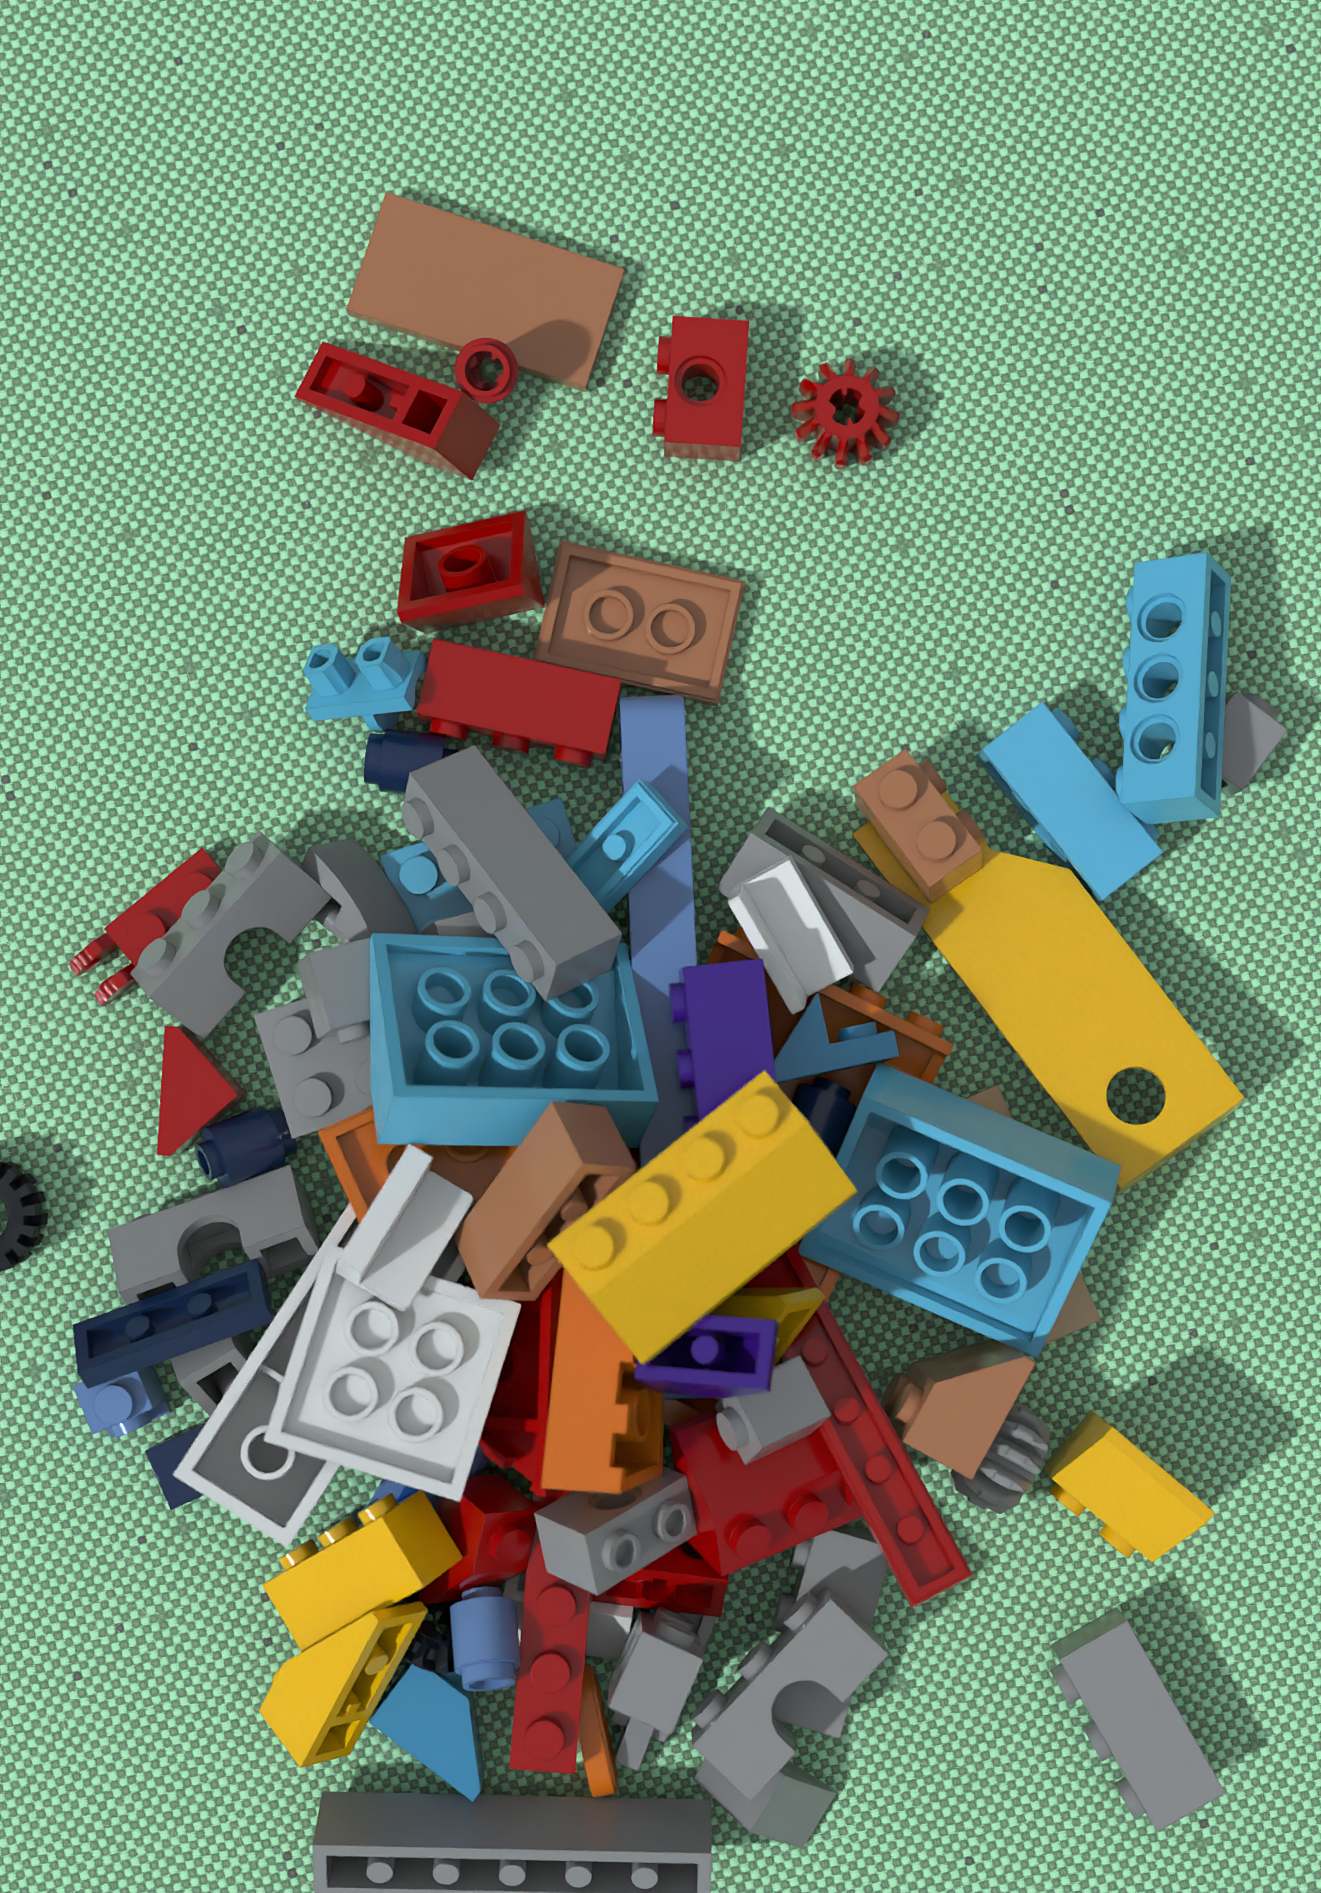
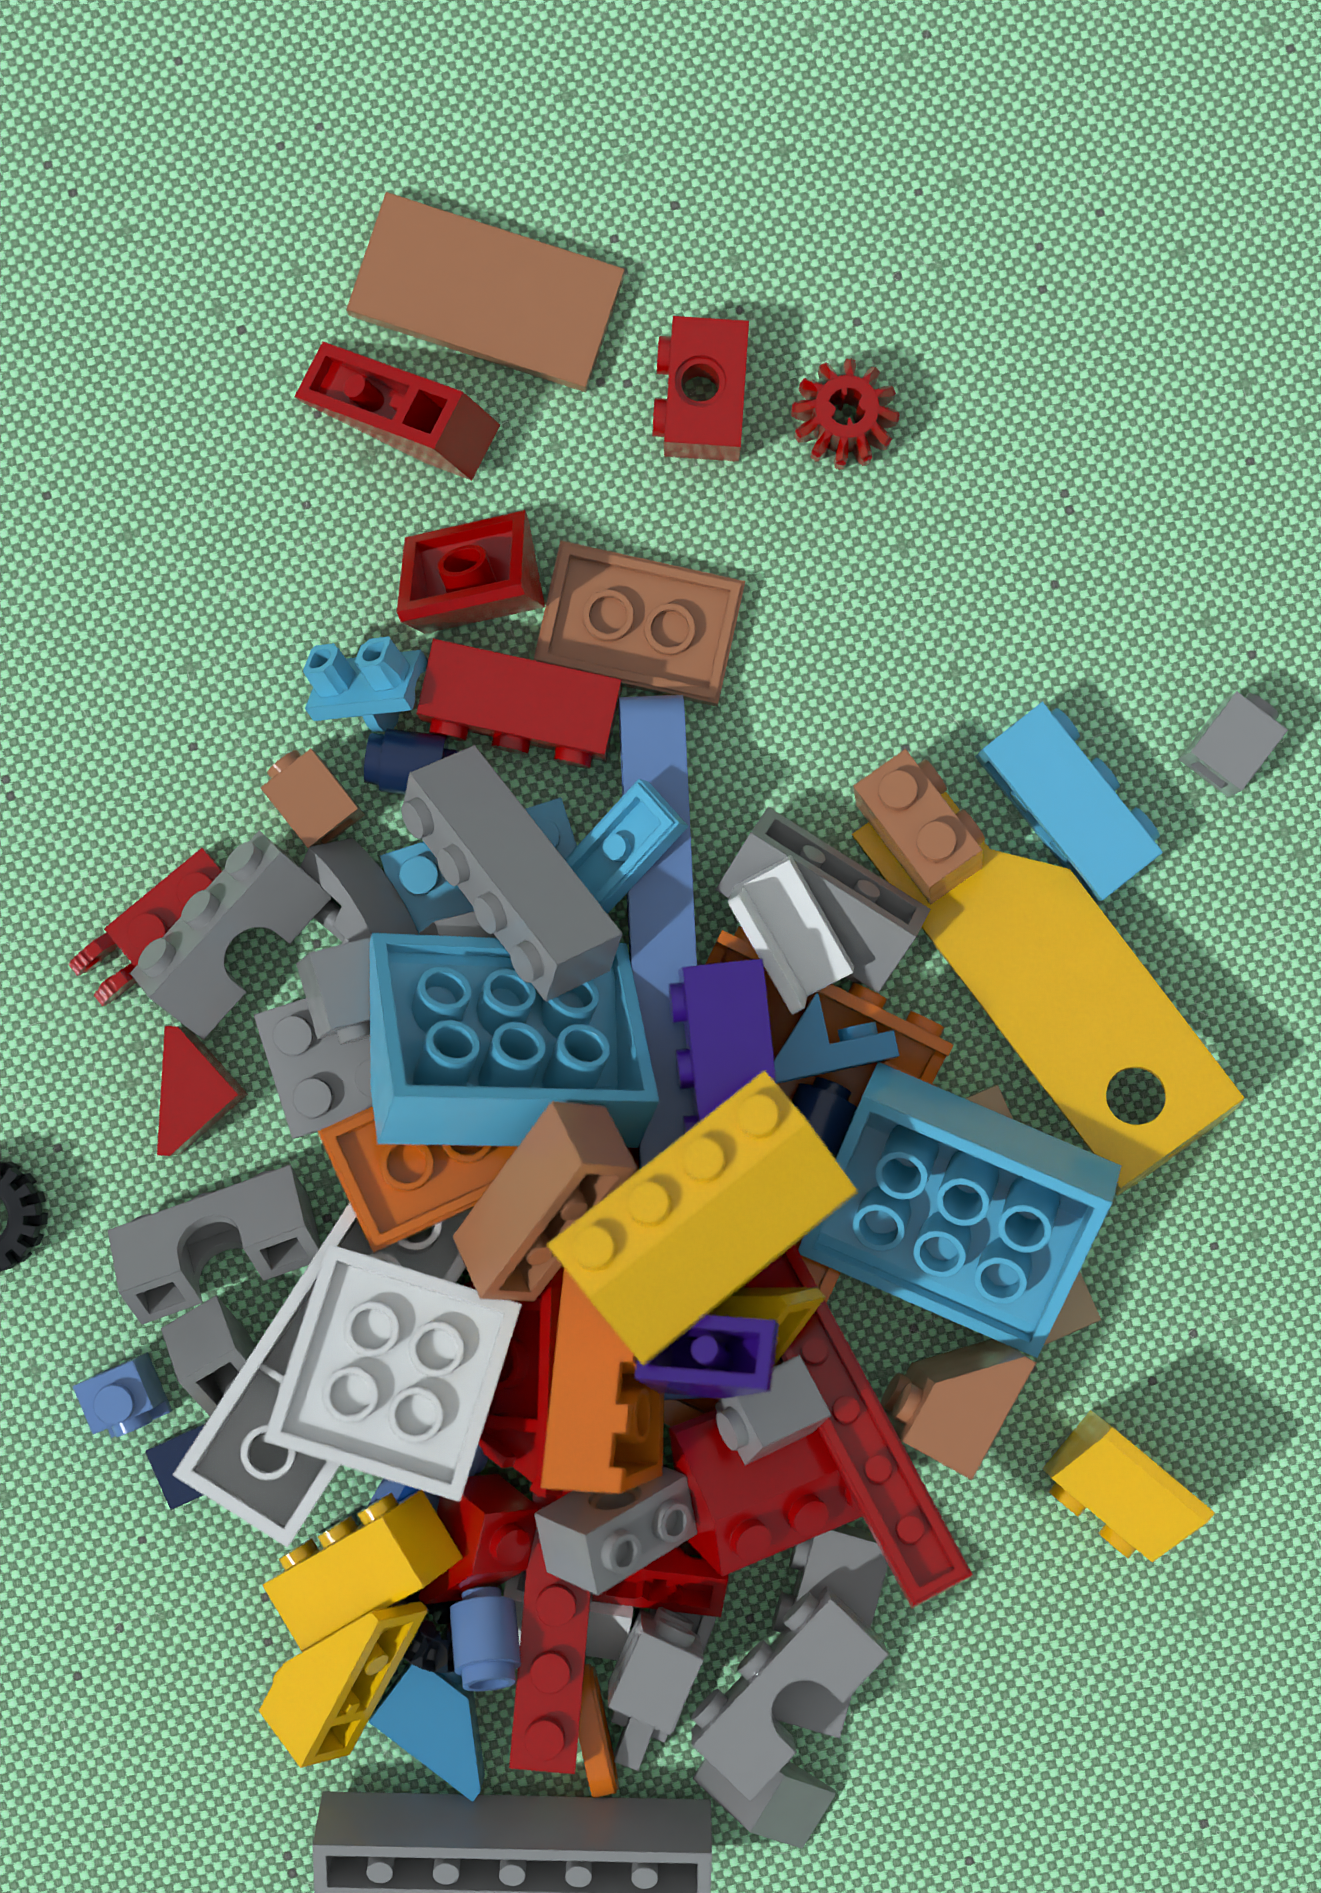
dark blue plate [73,1258,274,1389] -> none
dark blue brick [195,1106,297,1188] -> none
white panel [335,1144,473,1311] -> none
red cone [455,337,519,404] -> none
light grey gear [950,1401,1050,1514] -> none
light grey brick [1050,1608,1225,1832] -> none
medium azure brick [1116,552,1231,825] -> none
none -> nougat brick [260,748,365,848]

